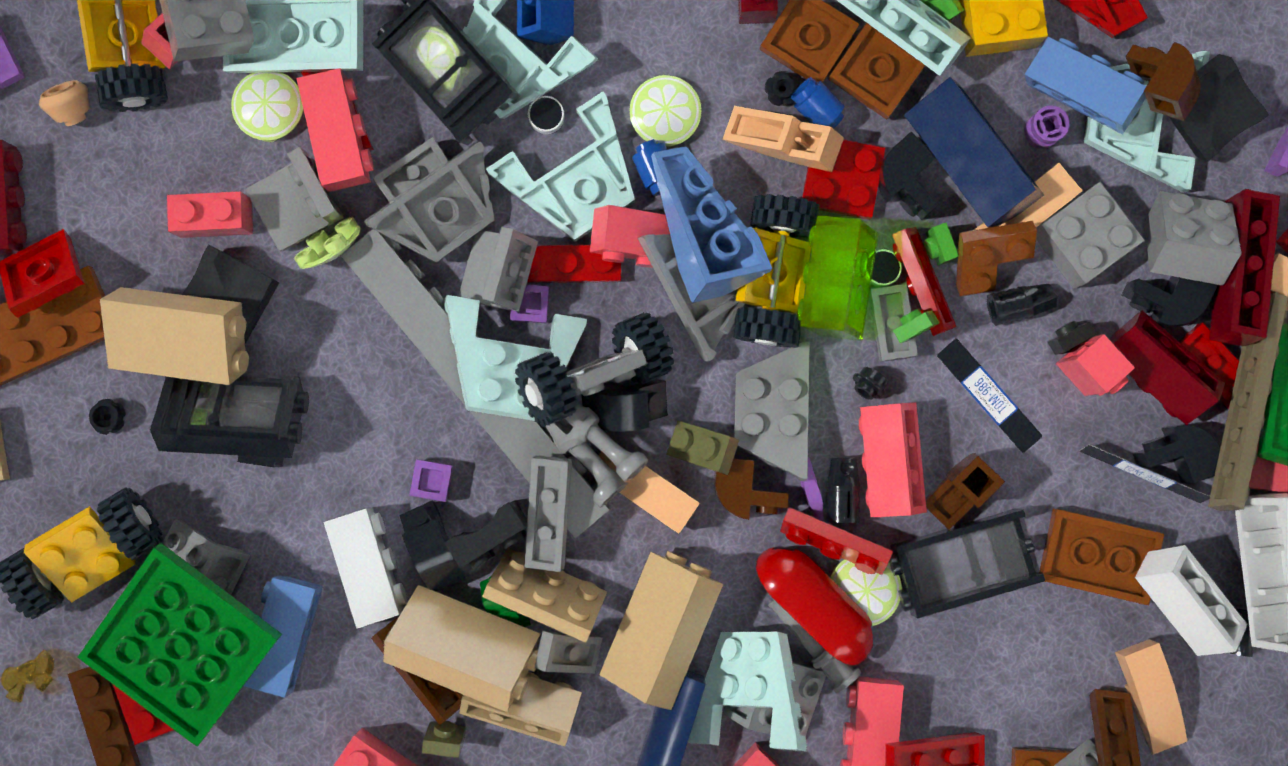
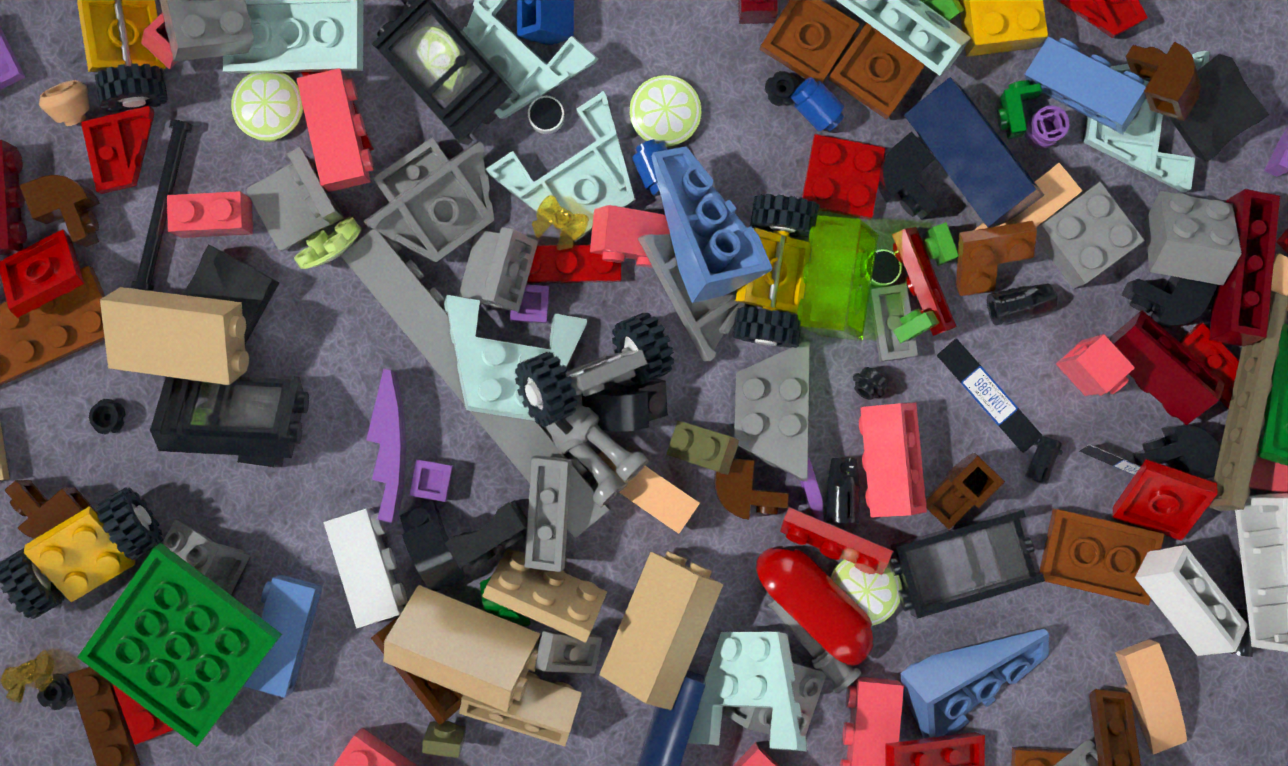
light nougat slope [723,106,844,172] -> none
pearl dark grey plate [1048,321,1097,355] -> none
none -> reddish brown brick [4,480,99,539]
none -> reddish brown brick [20,175,100,247]
none -> black plate [37,673,73,710]
none -> red wing [81,106,155,194]
none -> black bar [130,119,193,291]
none -> medium lavender slope [366,369,406,523]
none -> clear yellow piece [532,195,589,250]
none -> medium blue wedge [900,629,1049,739]
none -> green bracket [997,80,1042,139]
none -> black pin [1025,436,1063,485]
none -> red plate [1113,459,1218,541]

